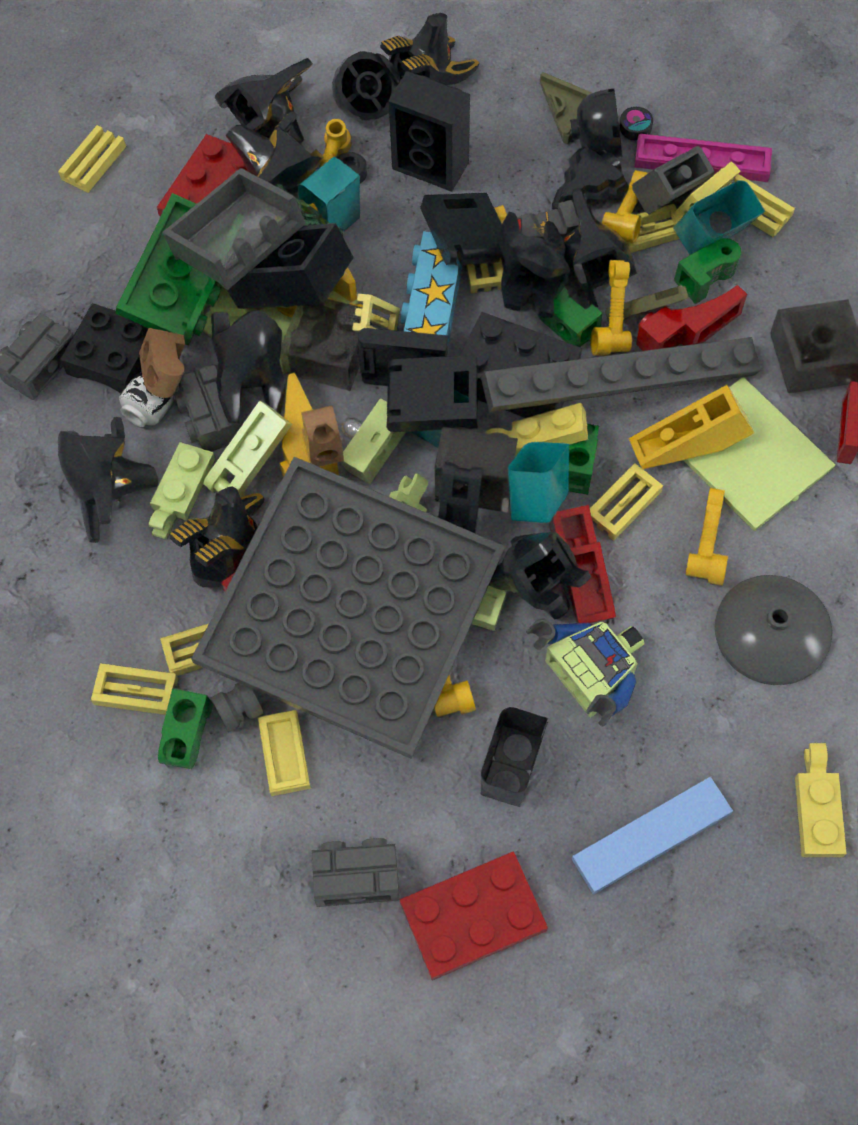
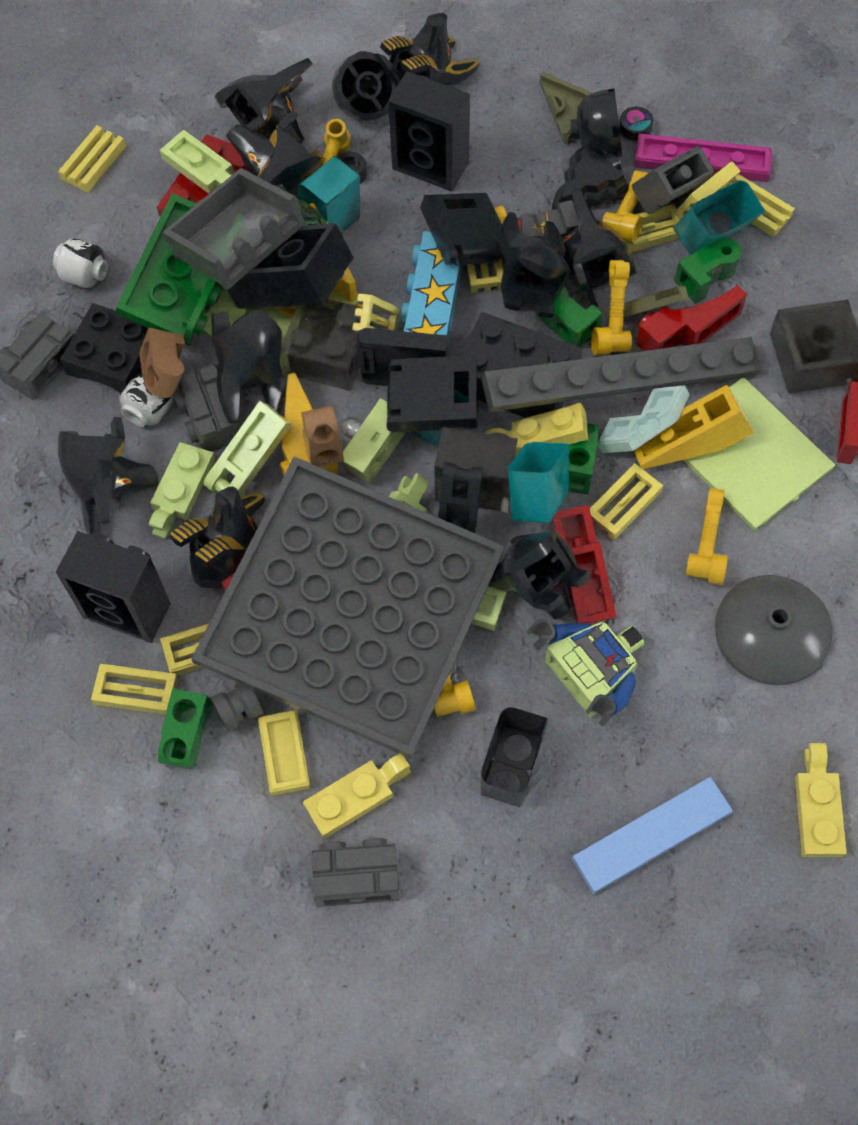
red plate [399,851,548,981] -> none
none -> white head [53,238,108,288]
none -> black brick [56,531,171,643]
none -> yellowish green plate [160,130,234,194]
none -> light yellow plate [302,754,411,839]
none -> light aqua tile [597,386,690,453]

